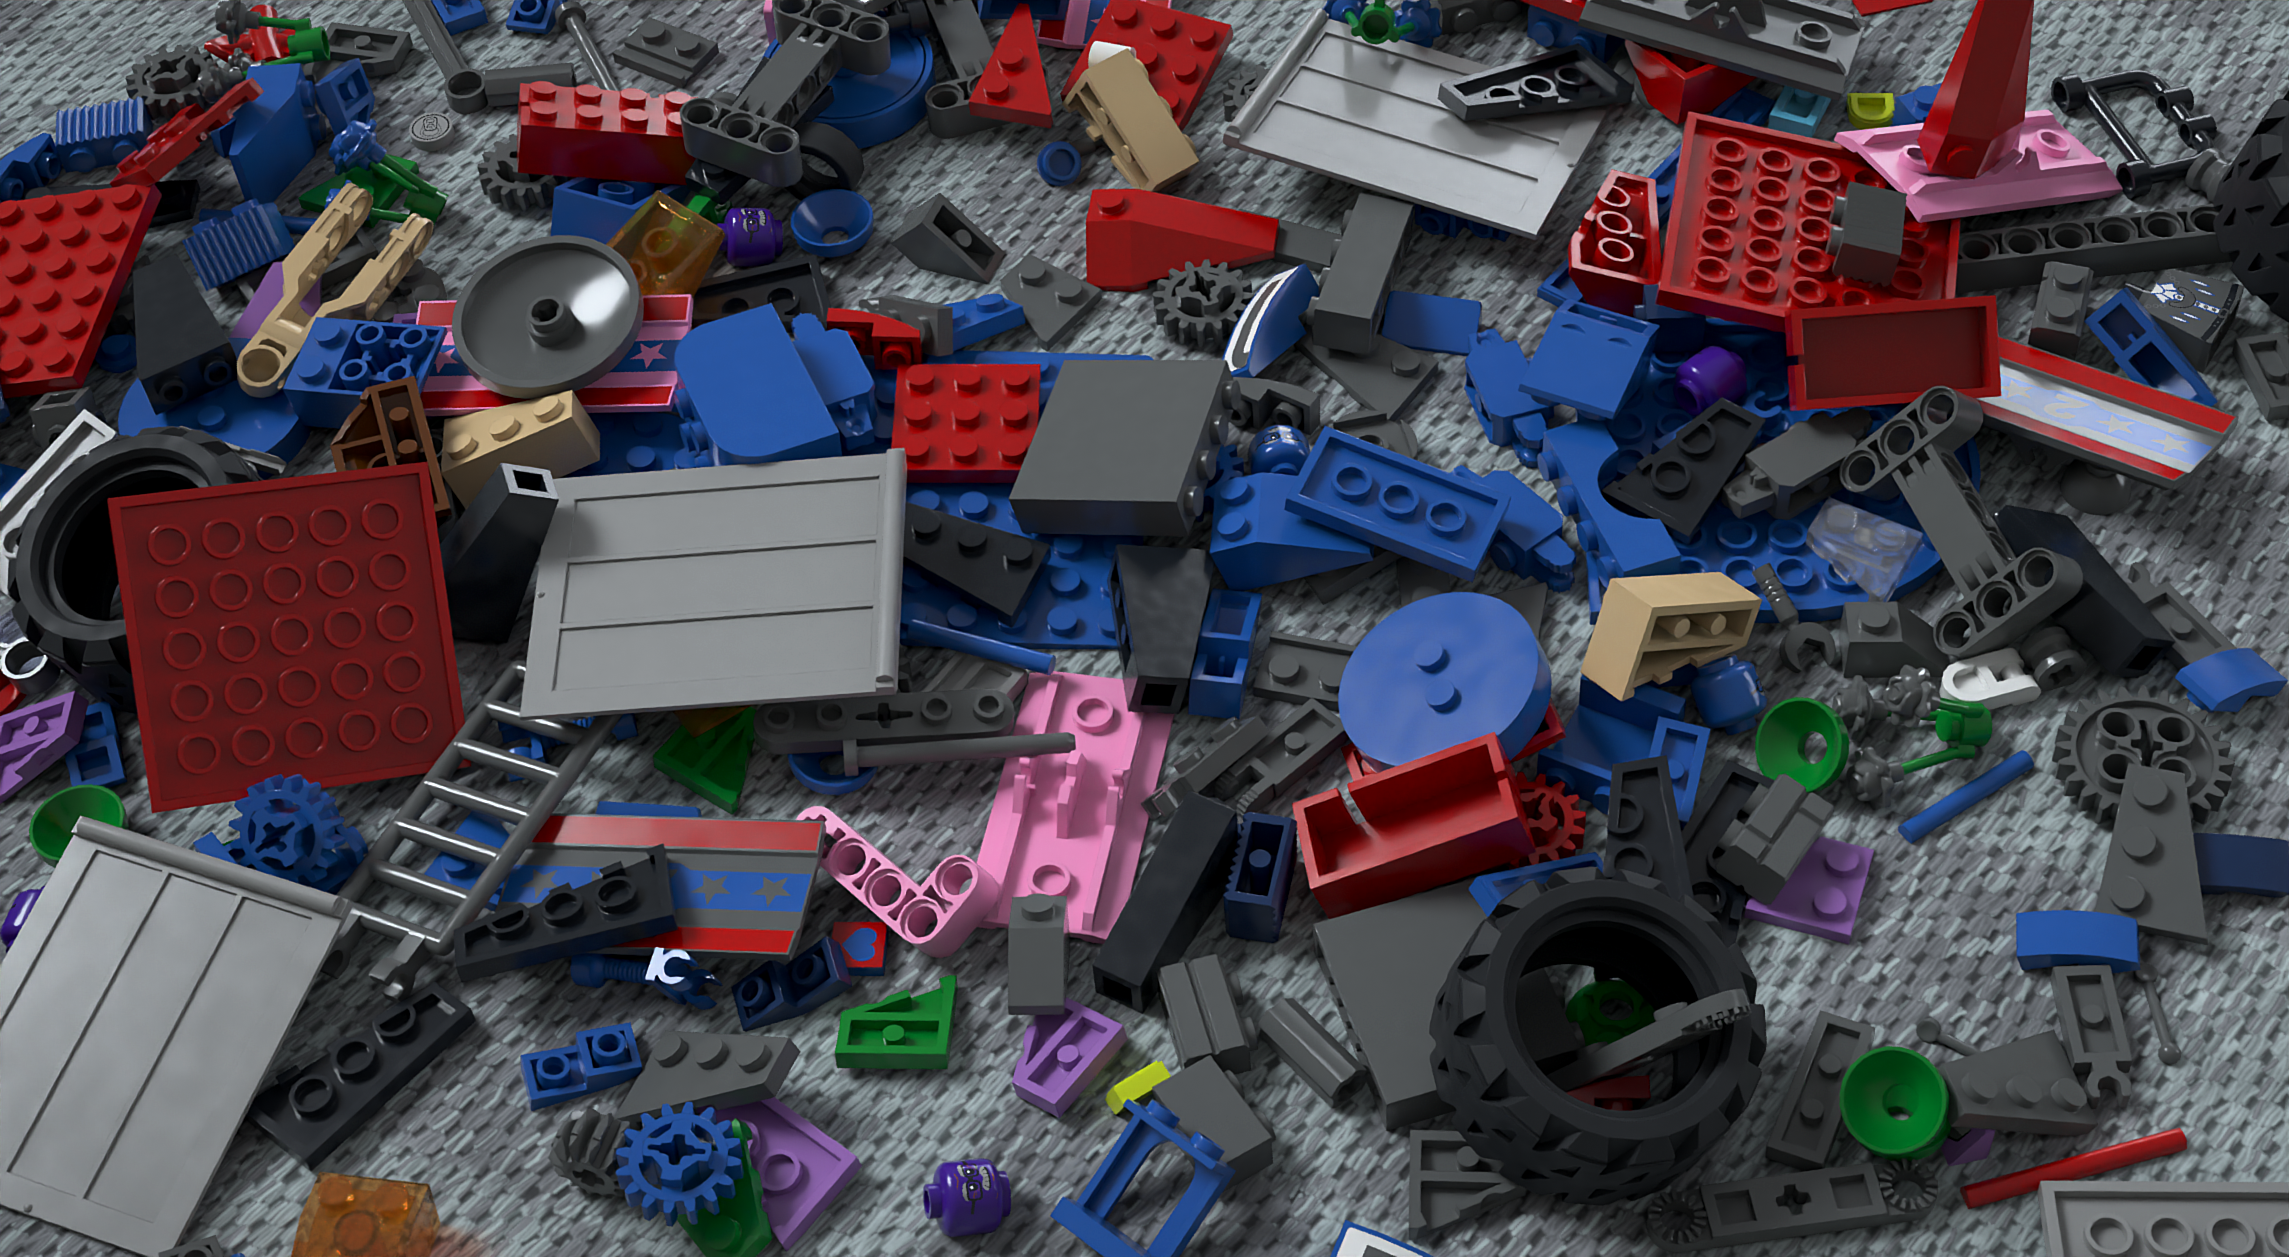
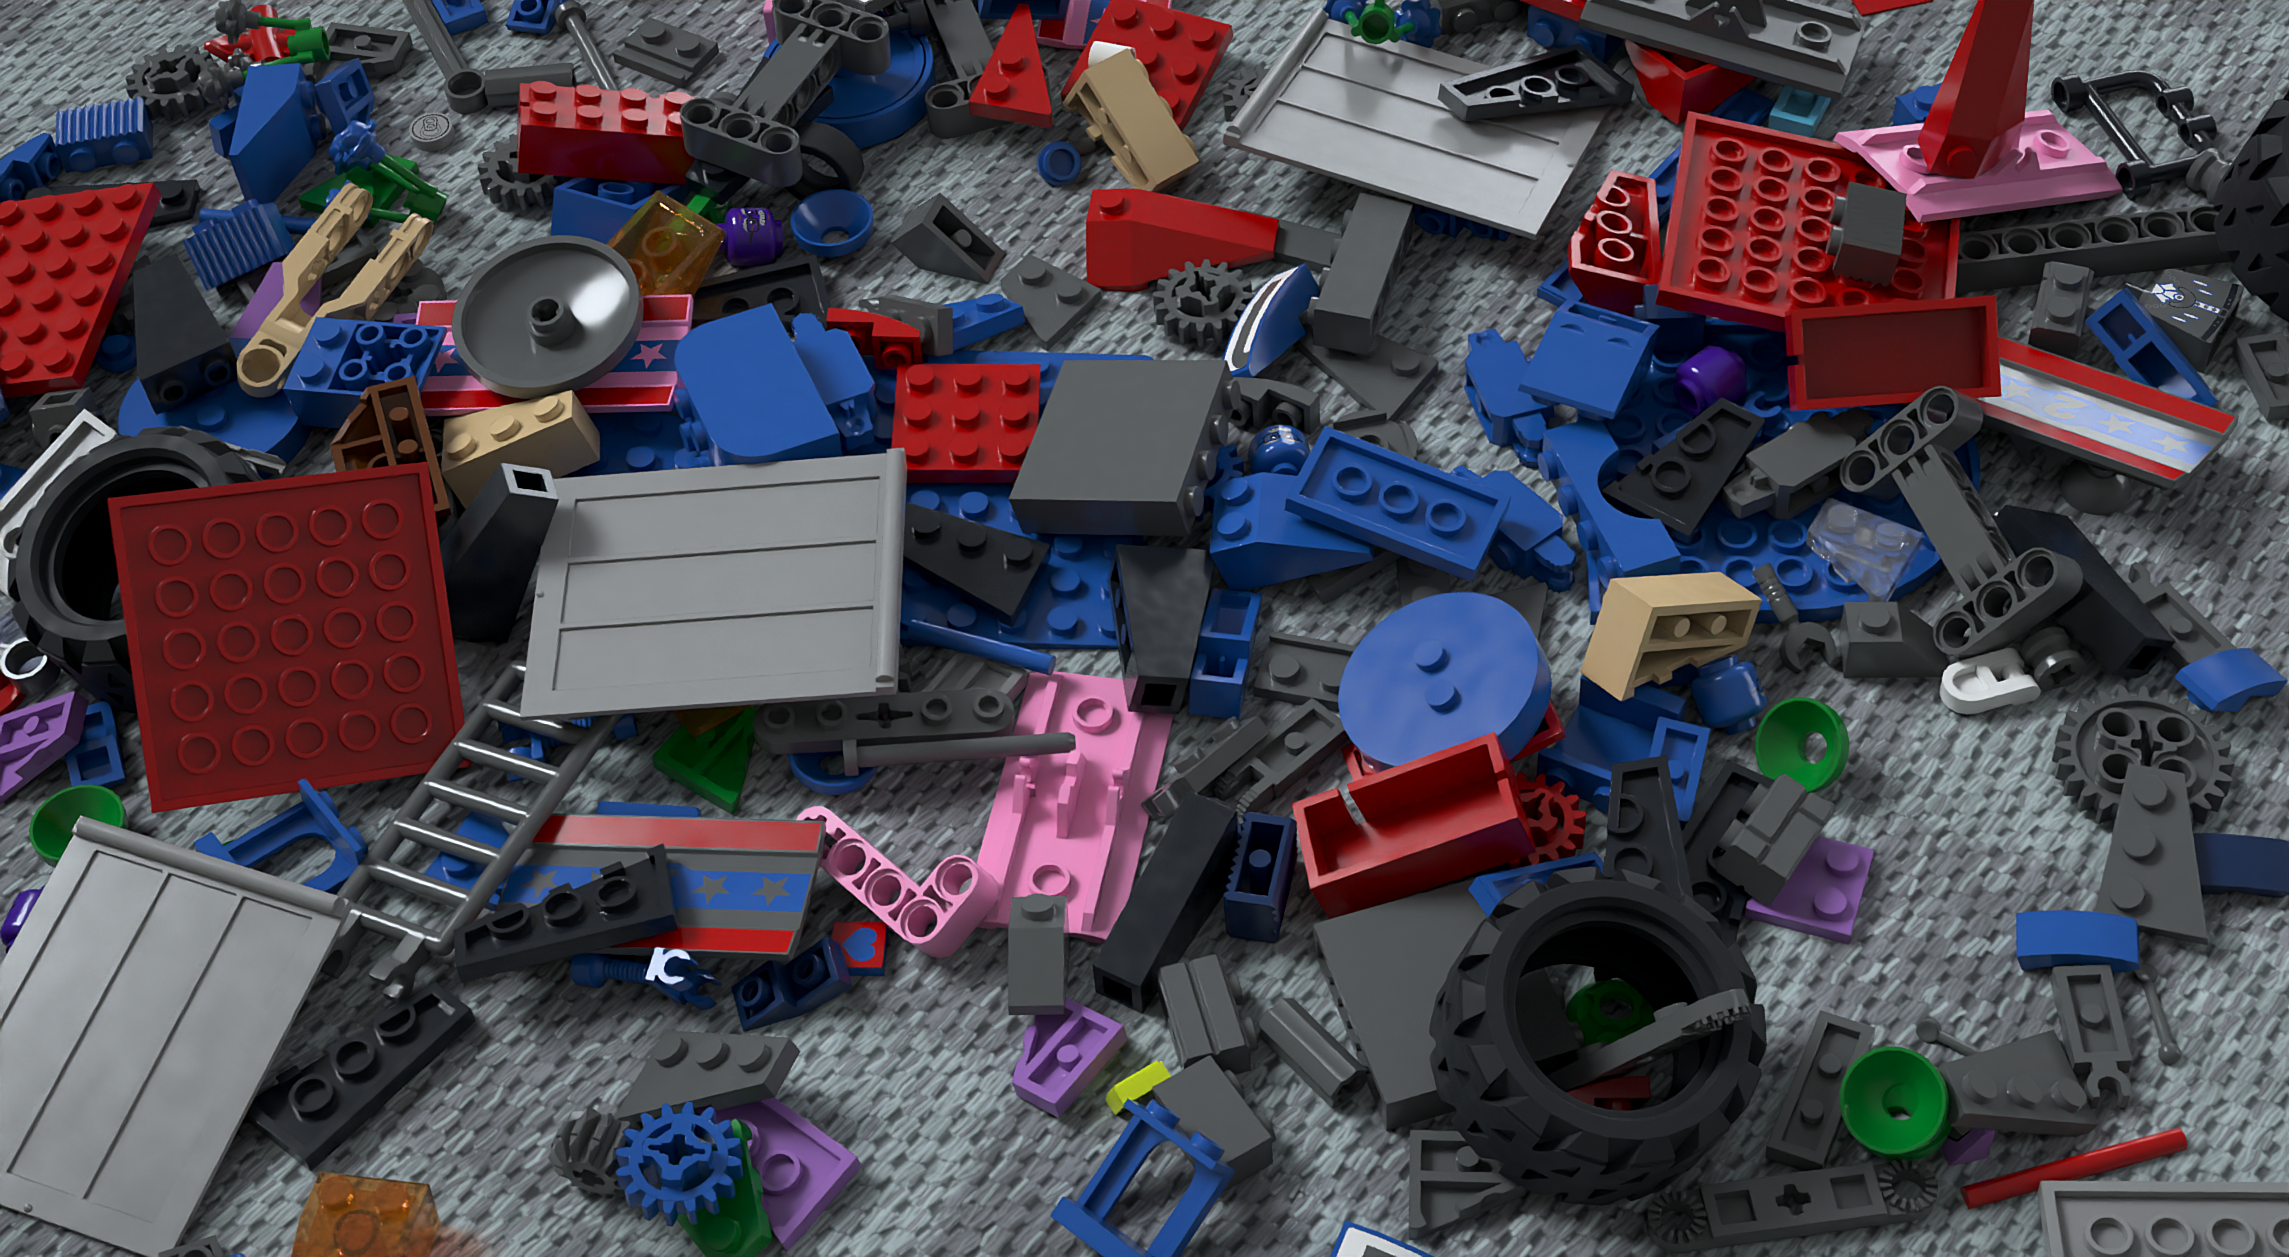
red wing [109,77,264,188] -> none
blue gear [229,774,346,886] -> none
blue slope [520,1022,642,1111] -> none
green wing [835,975,958,1069] -> none
dark purple head [923,1158,1011,1237] -> none
blue slope [1382,290,1482,356] -> none
dark grey plant [1832,665,1992,810] -> none
neon yellow tile [1846,93,1894,130] -> none
blue bar [1898,750,2034,844] -> none

